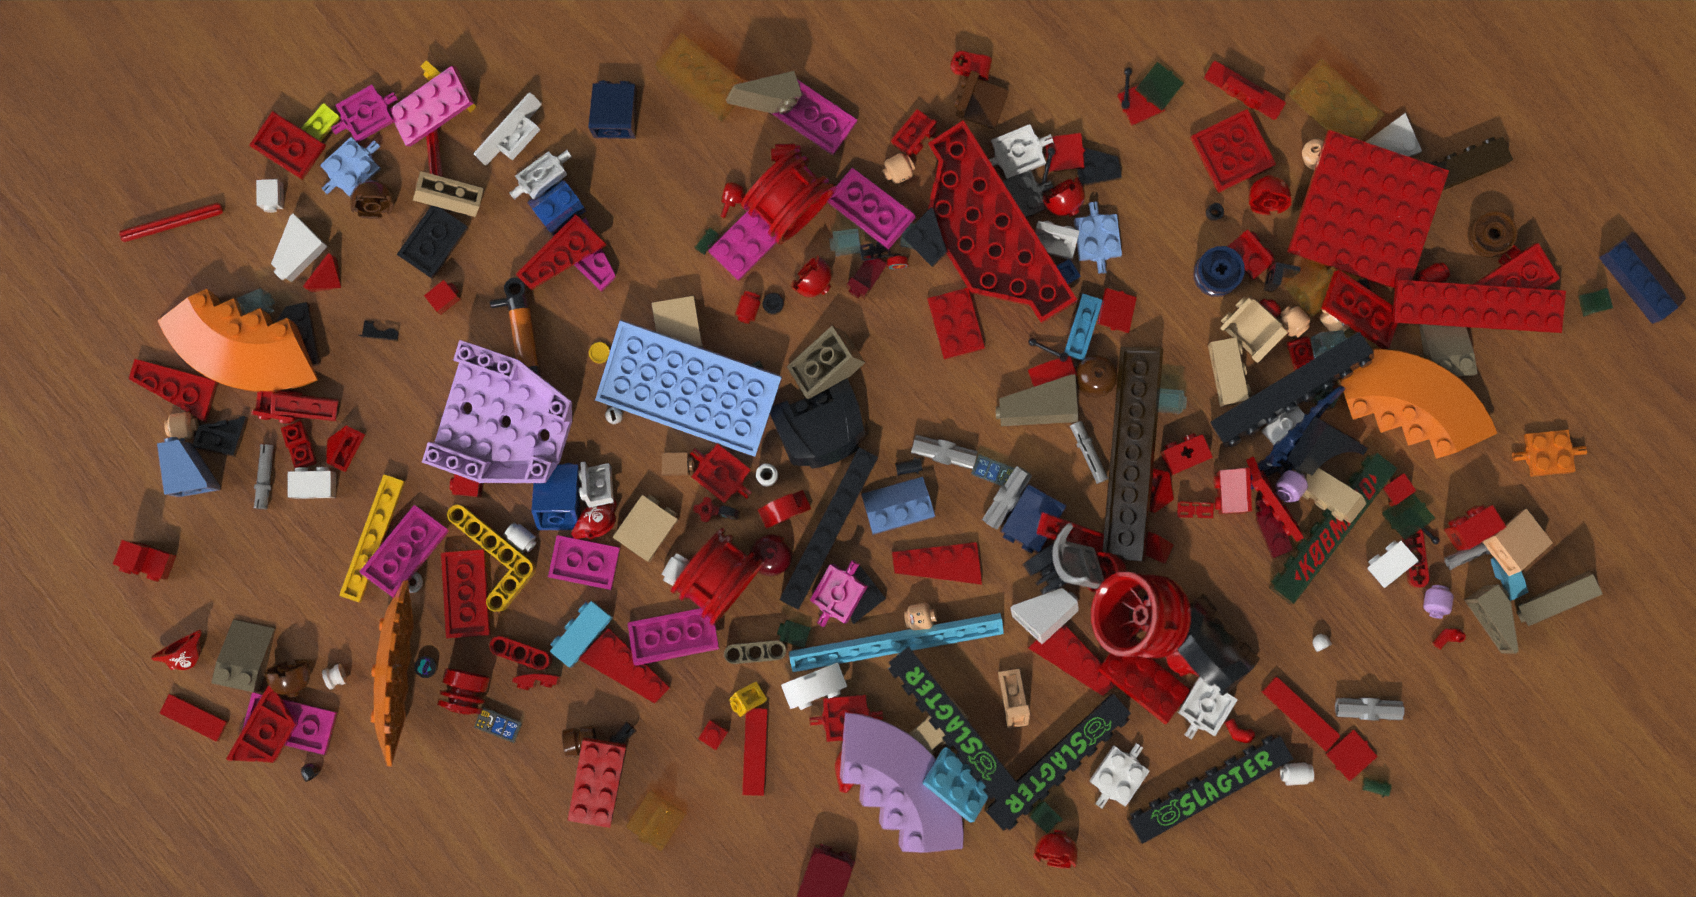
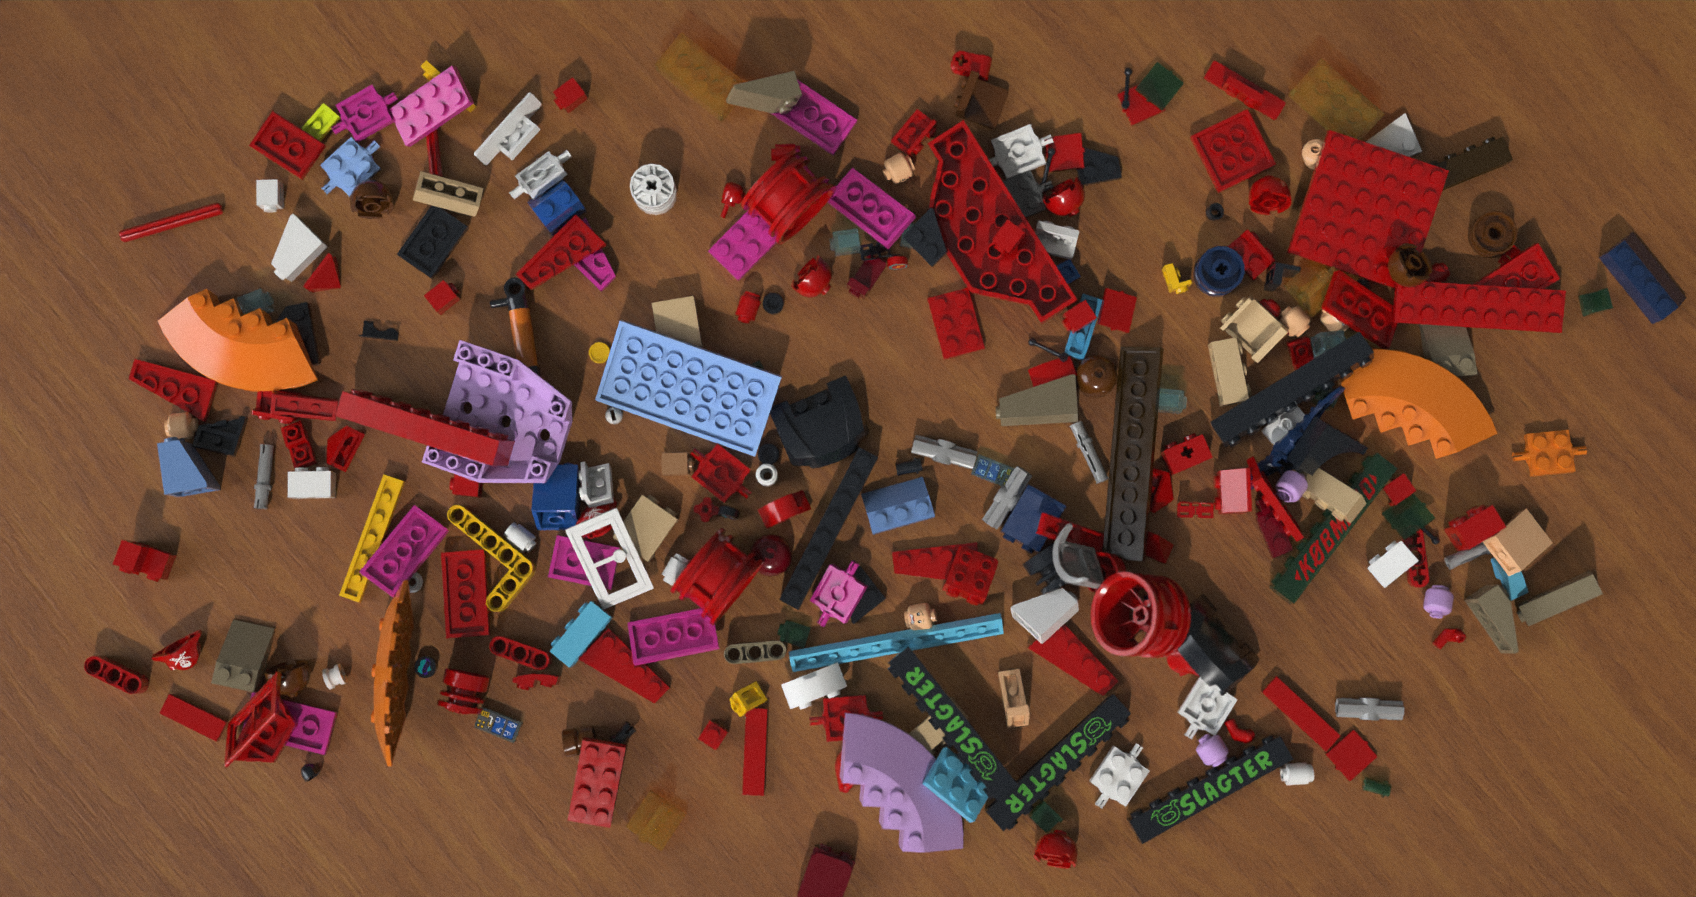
dark blue slope [588,81,637,139] -> none
clear green pin [694,227,719,256] -> none
dark tan slope [787,326,865,399] -> none
light blue plate [1074,202,1122,274] -> none
red plate [1097,653,1191,725] -> none
white hinge [1313,634,1332,652] -> none
none -> red beam [84,656,149,694]
none -> red door [224,671,281,767]
none -> red brick [336,389,515,466]
none -> red brick [553,77,588,113]
none -> white door [565,508,654,610]
none -> white wheel [630,164,677,215]
none -> black tile [758,444,779,465]
none -> red bracket [942,546,999,605]
none -> red brick [992,219,1026,255]
none -> red brick [1061,300,1097,334]
none -> yellow bracket [1162,263,1193,294]
none -> lavender head [1196,733,1229,767]
none -> reddish brown cylinder [1388,243,1432,287]

